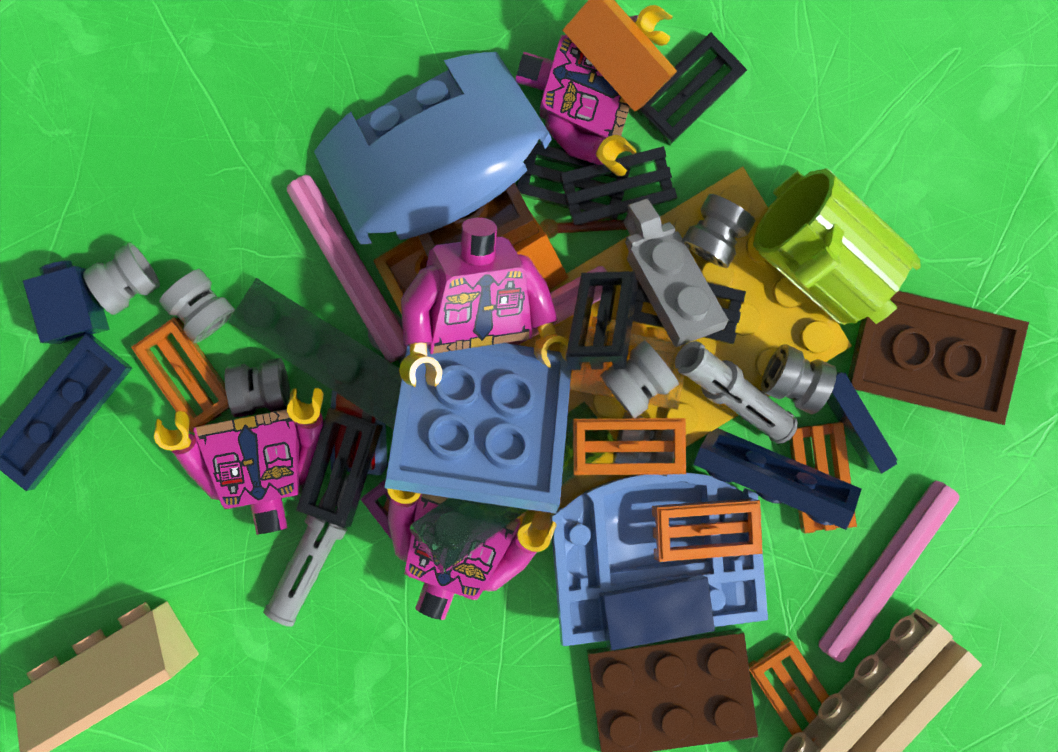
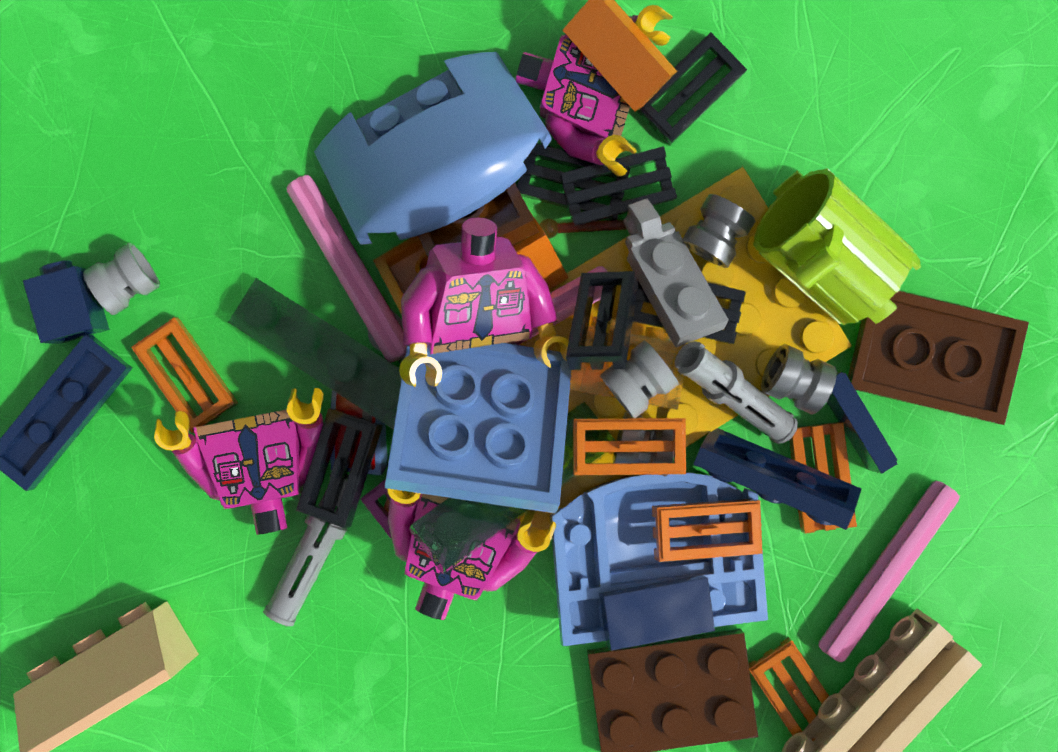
light grey wheel [159,269,235,343] -> none
flat silver wheel [225,358,290,417] -> none

